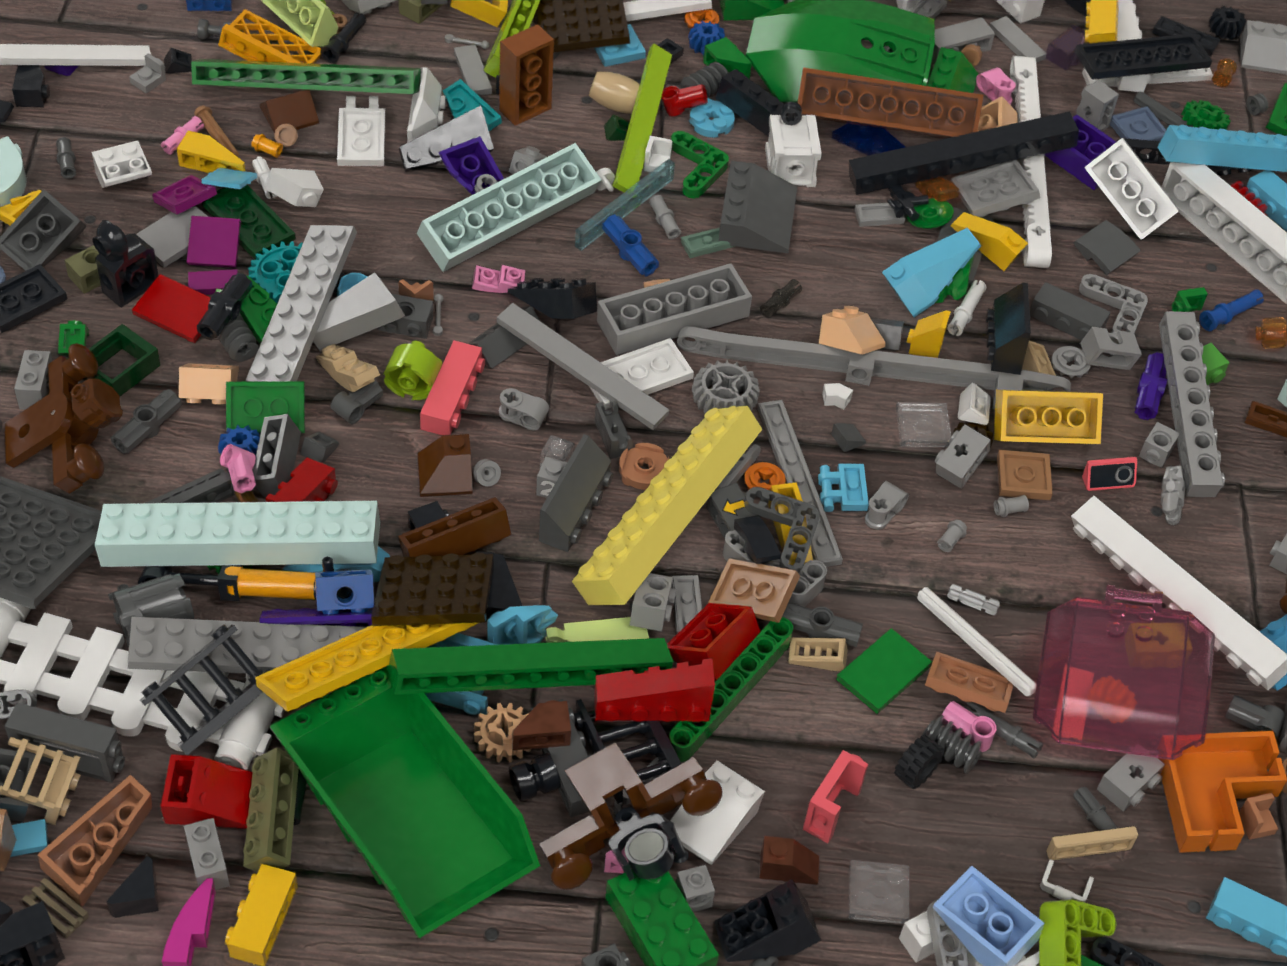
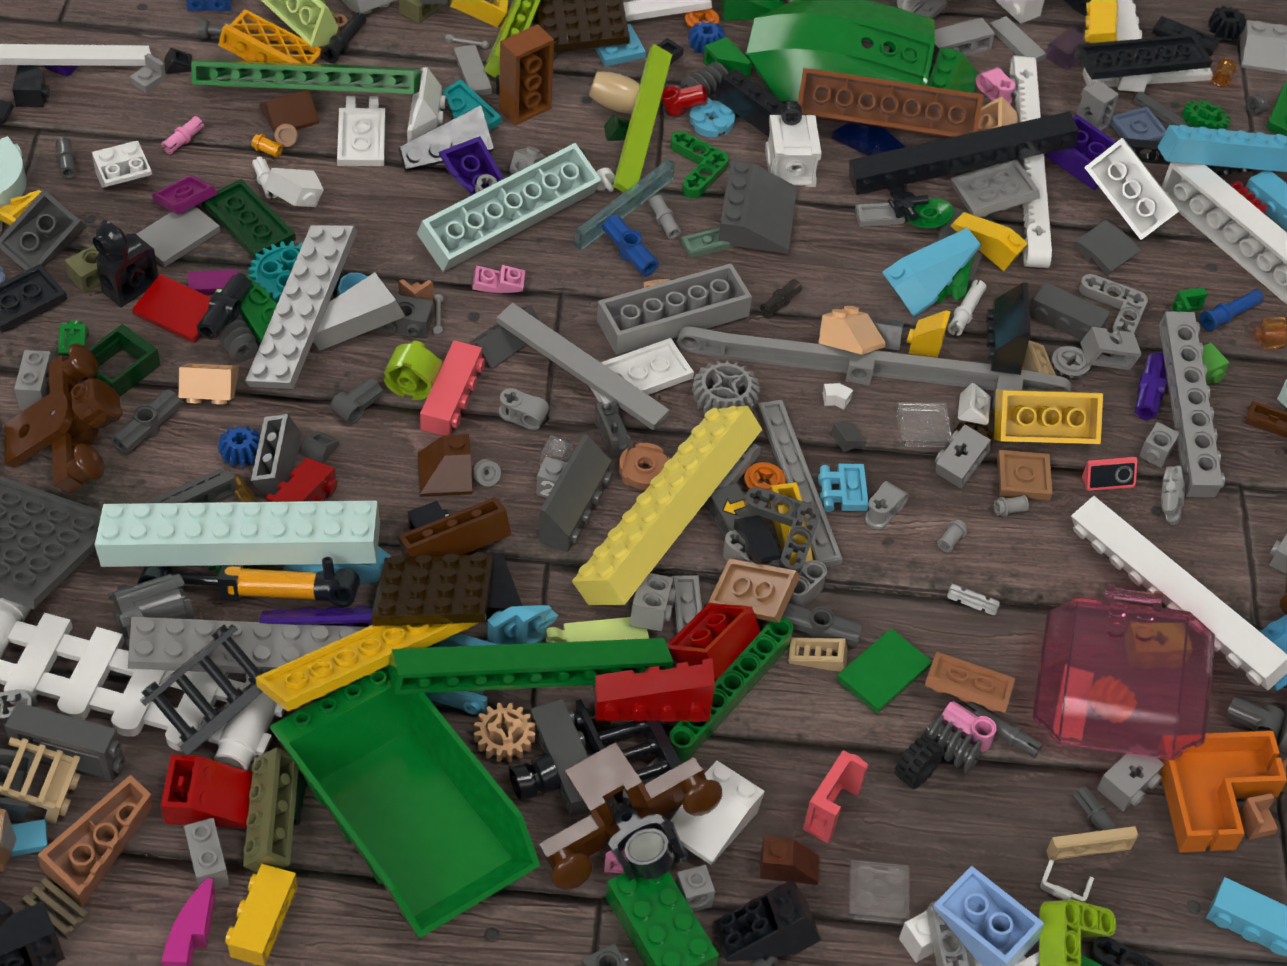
black slope [106,856,159,918] -> none
yellow slope [177,131,246,173] -> none
magenta tile [187,216,241,268] -> none
medium nougat axle [195,106,239,157] -> none
medium azure piece [202,168,257,189] -> none
bright pink piece [220,444,256,493] -> none
green tile [226,381,305,433] -> none
tan slope [315,344,380,392] -> none
blue brick [315,570,374,614] -> none
black slope [508,278,597,319] -> none
copper slope [512,700,571,750] -> none
white panel [644,136,672,176] -> none
clear orange slope [915,177,959,202] -> none
white axle [917,587,1038,697] -> none
medium nougat tile [961,44,982,67] -> none

